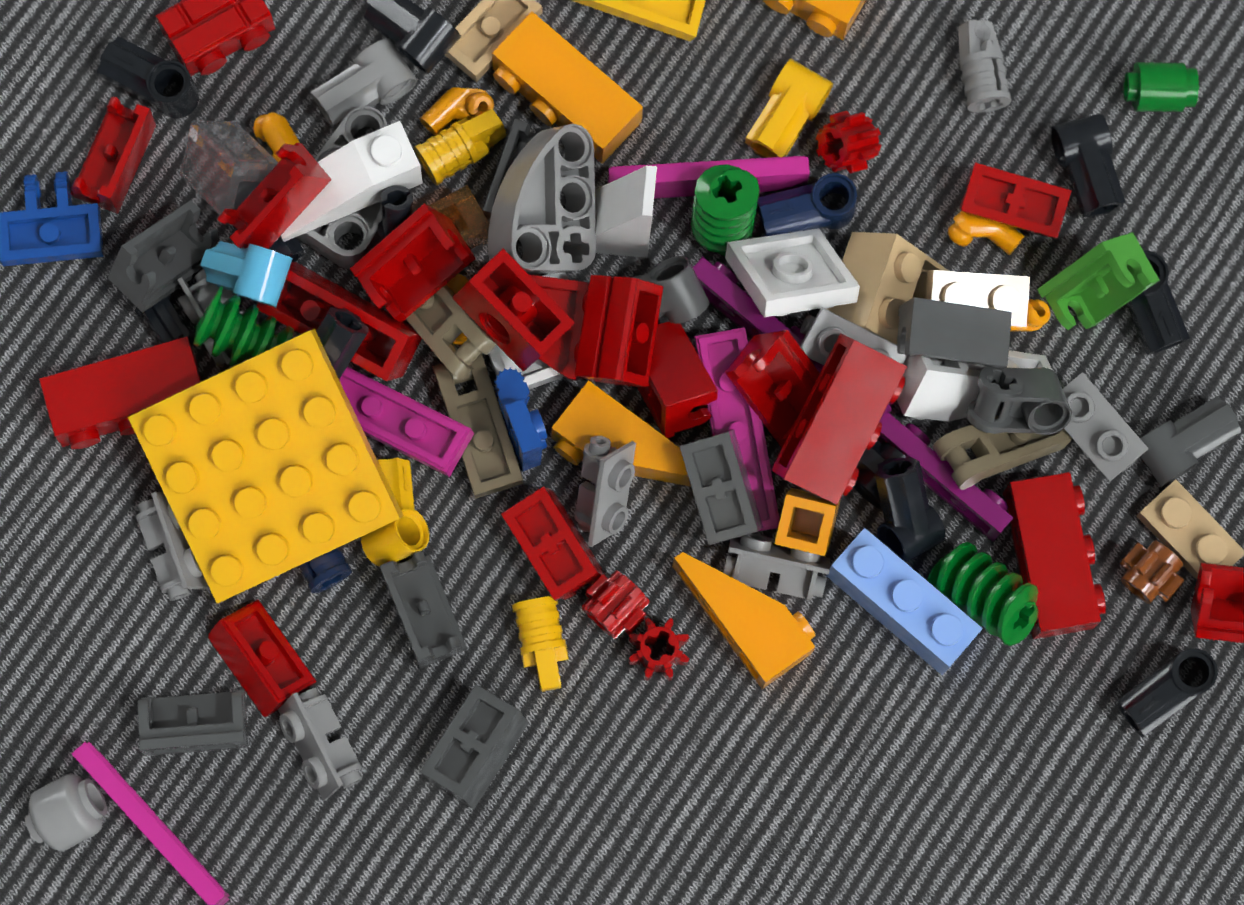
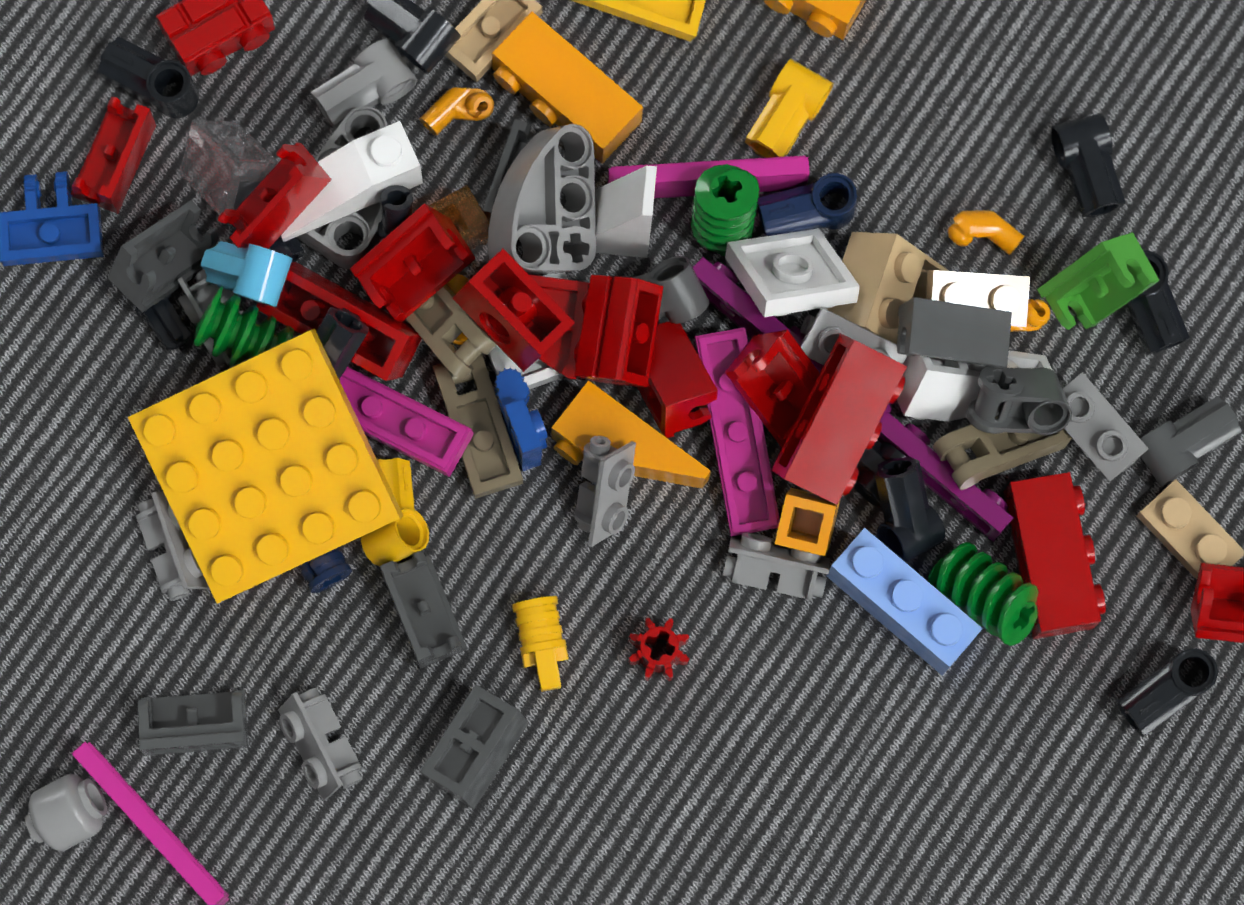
red brick [39,336,202,449] -> none
red slope [208,600,317,717] -> none
light orange arm [253,112,300,176] -> none
yellow hinge [414,109,506,186] -> none
red hinge [501,486,606,601] -> none
red gear [582,570,649,639] -> none
light orange slope [672,552,816,689] -> none
dark grey hinge [679,430,763,545] -> none
red gear [816,111,881,174] -> none
light grey hinge [958,20,1011,113] -> none
red hinge [960,162,1072,239] -> none
dark orange gear [1120,540,1184,604] -> none
green brick [1123,62,1199,112] -> none

